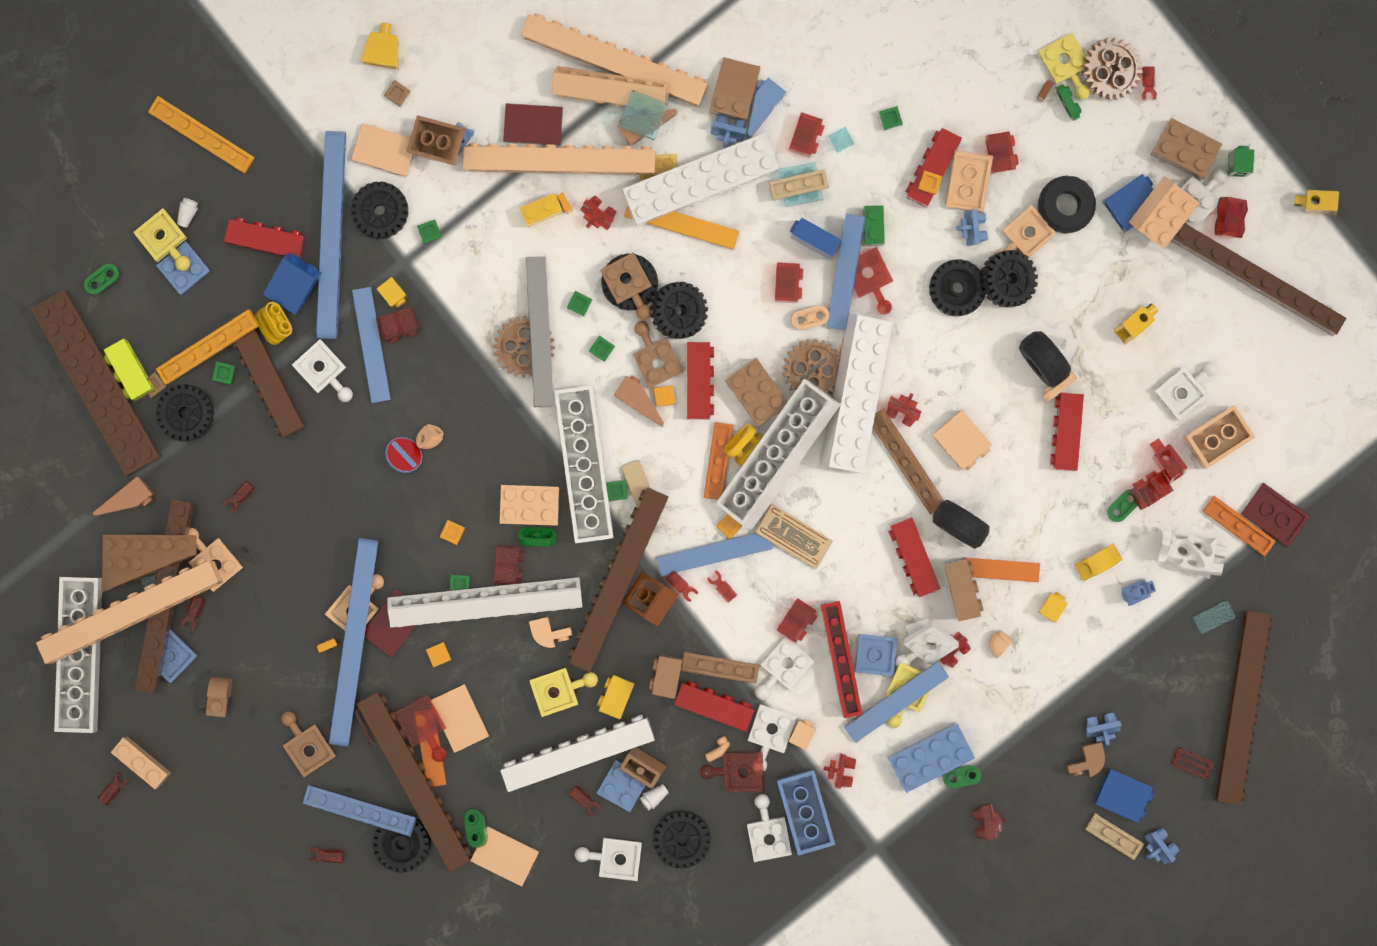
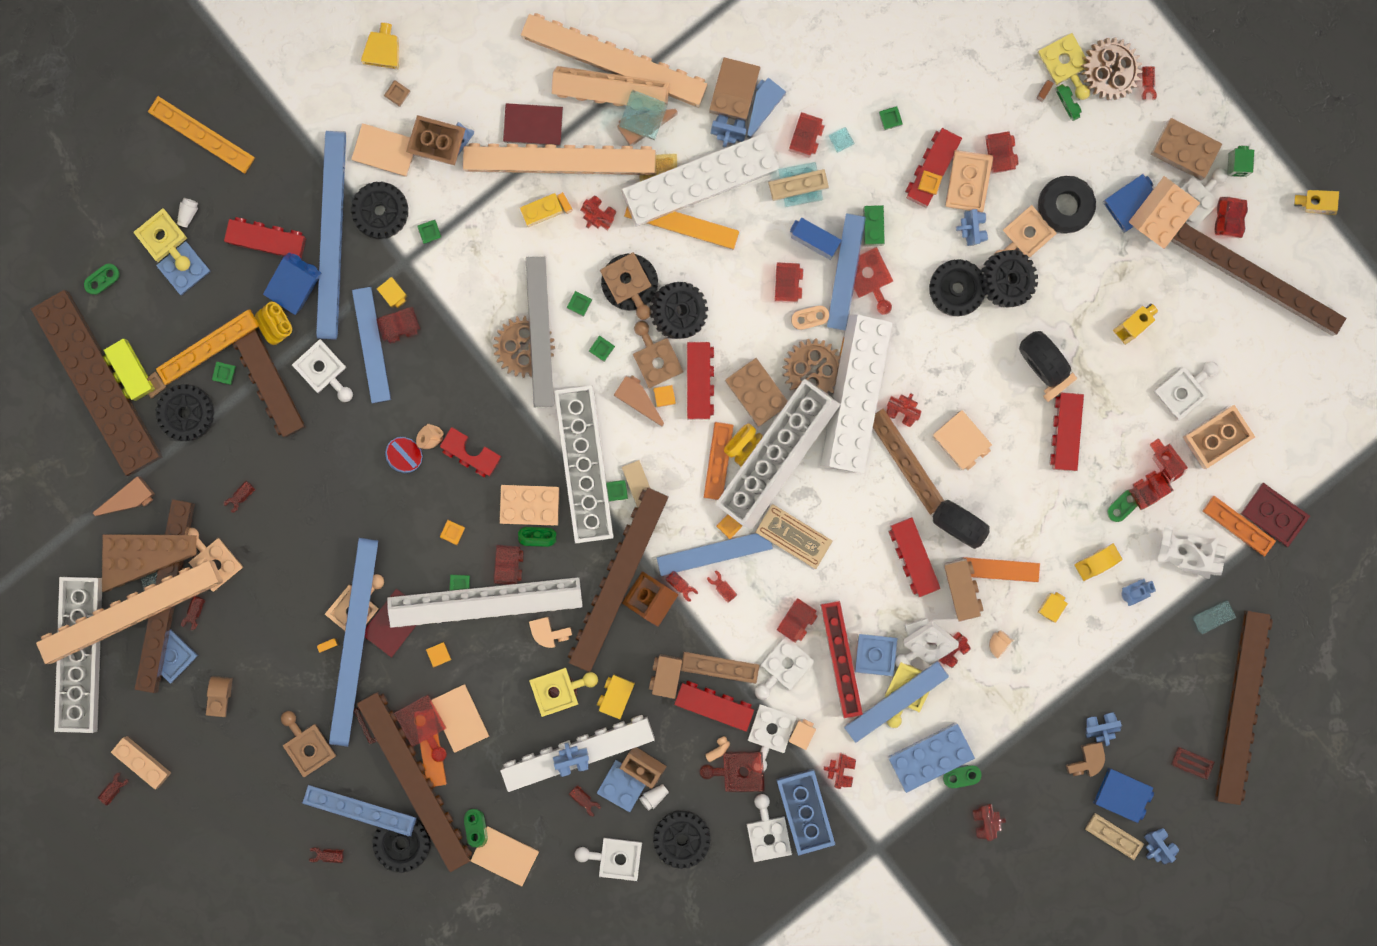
none -> red arch [440,427,502,478]
none -> medium blue hips [553,742,589,777]

